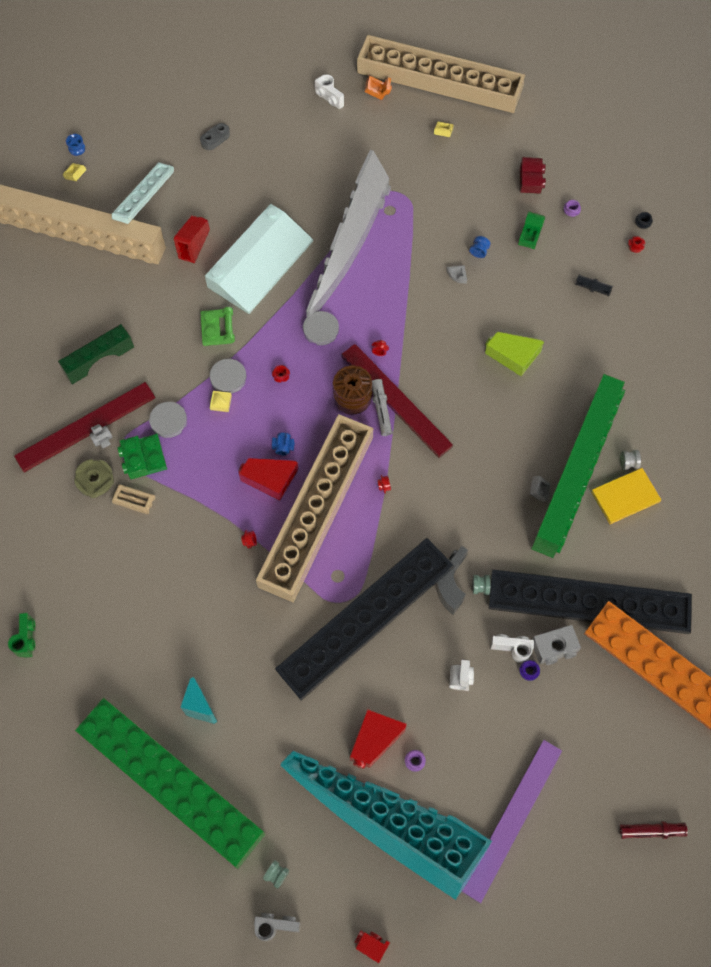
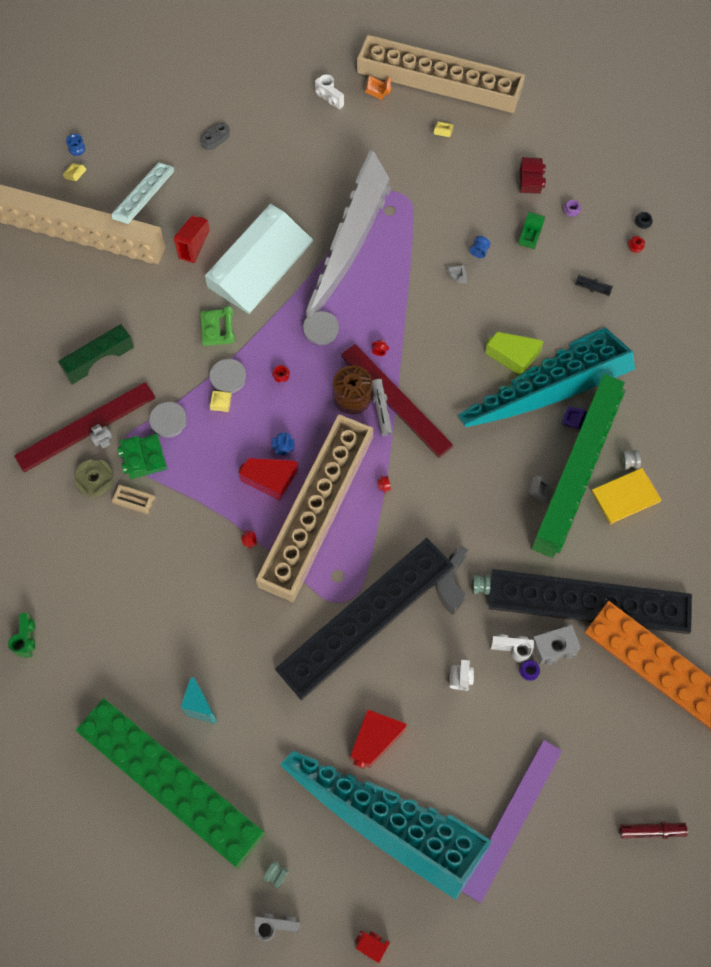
medium lavender plate [405,750,426,772] -> none
none -> teal wedge [457,327,635,427]
none -> dark purple plate [561,406,587,430]

